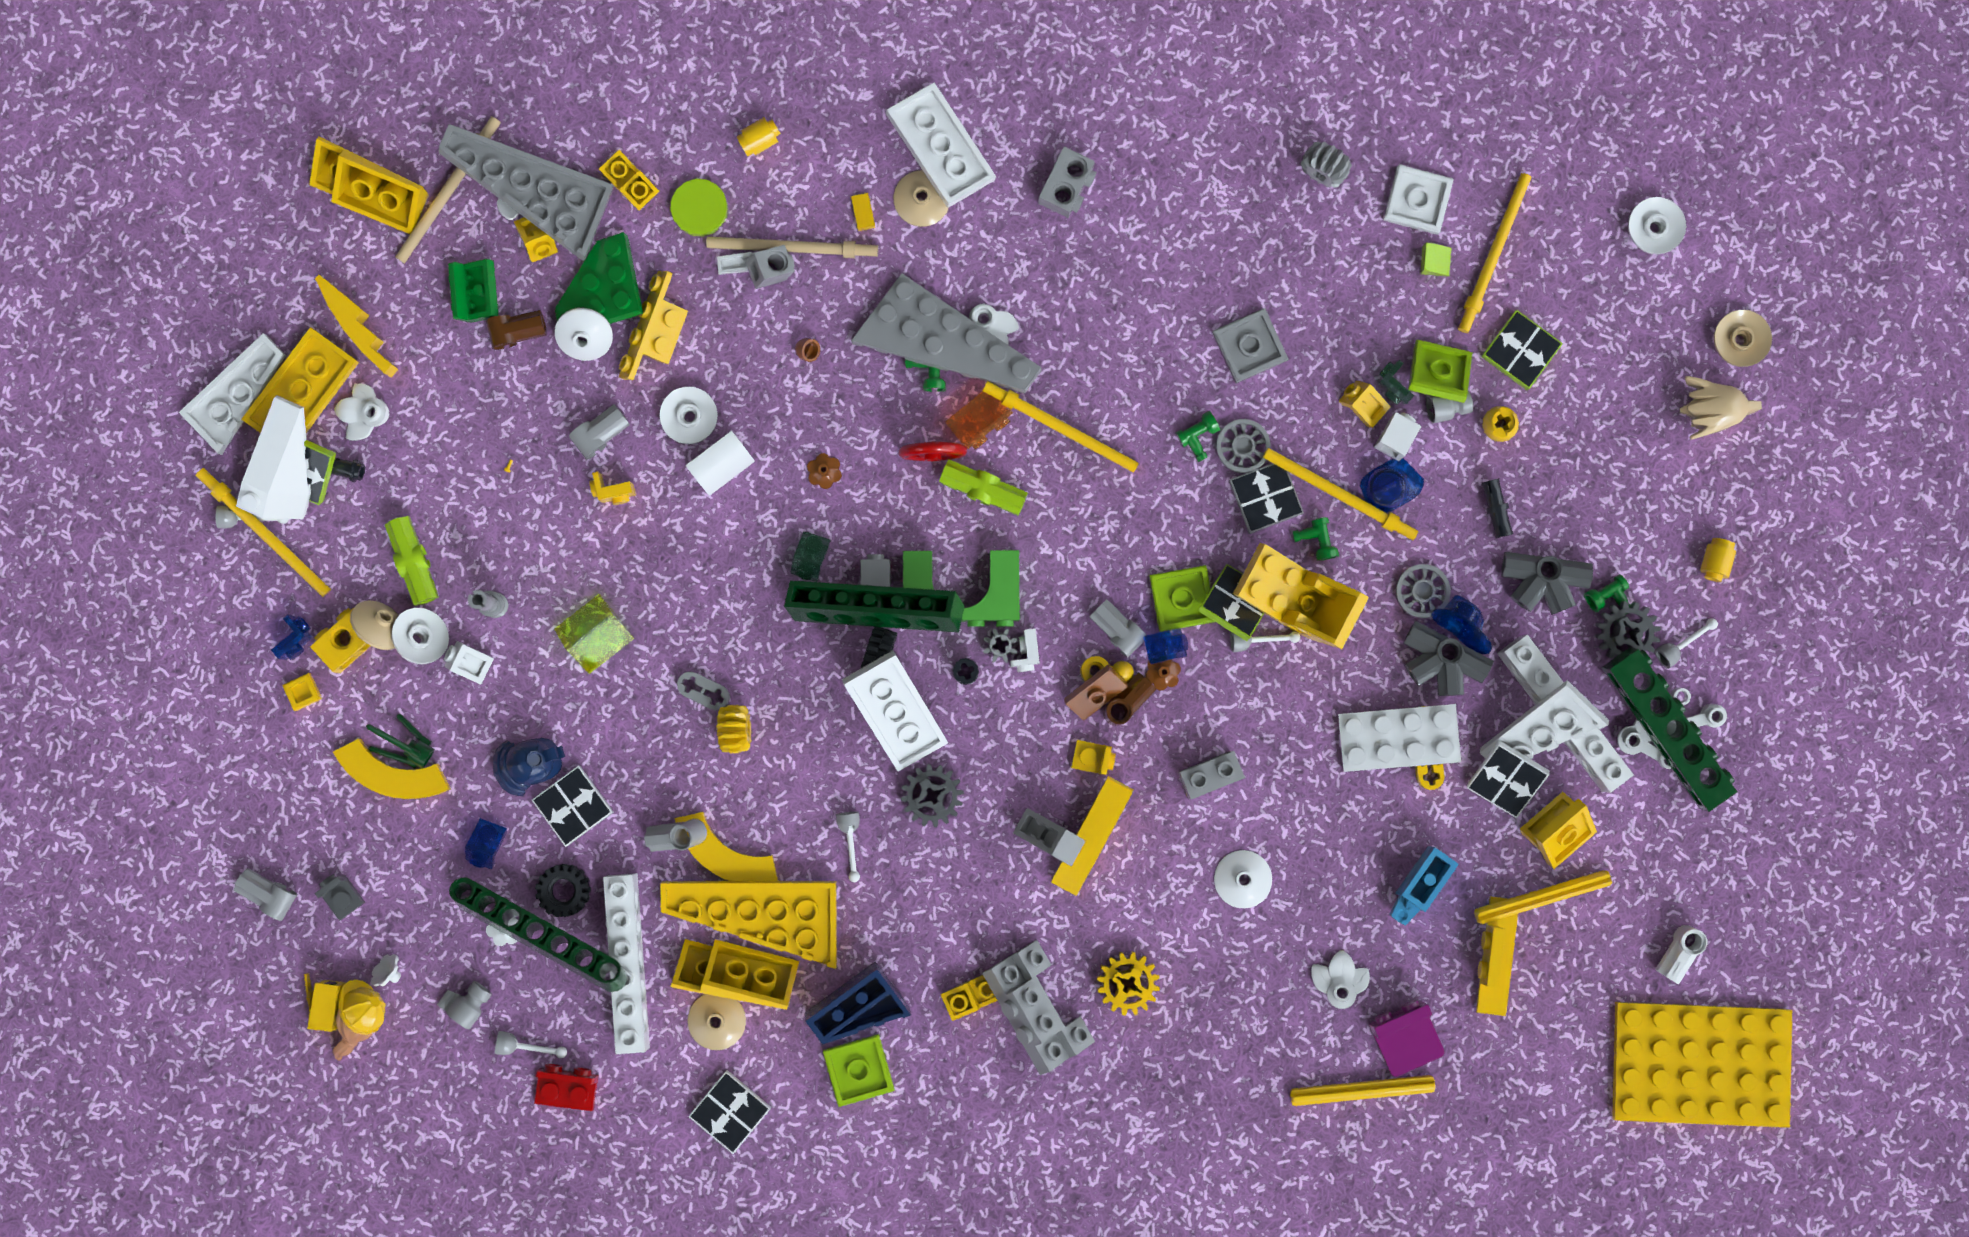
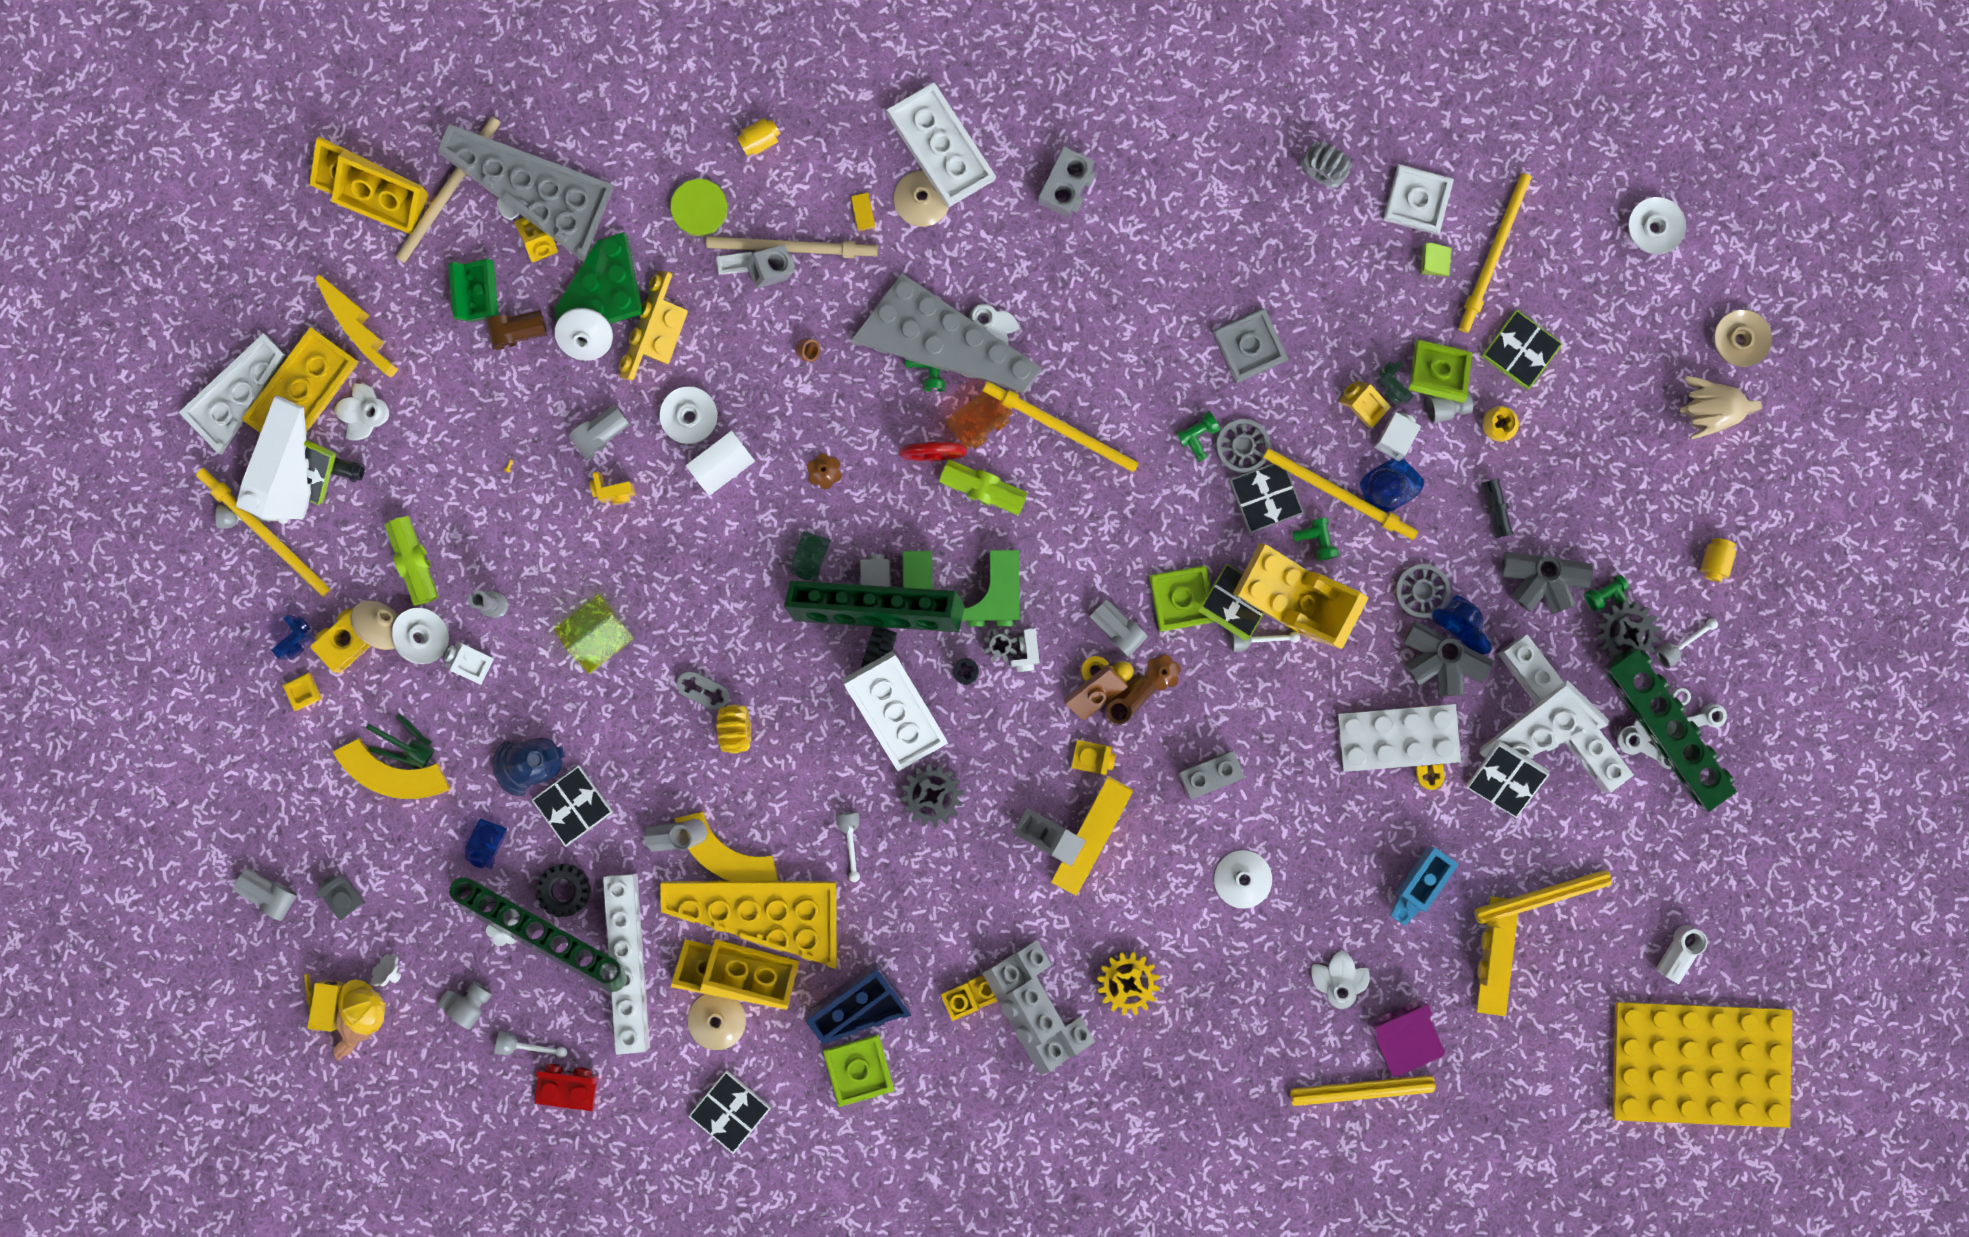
yellow slope [598,150,660,211] -> none
clear blue bracket [1144,628,1188,664] -> none
yellow bracket [1520,792,1597,869] -> none

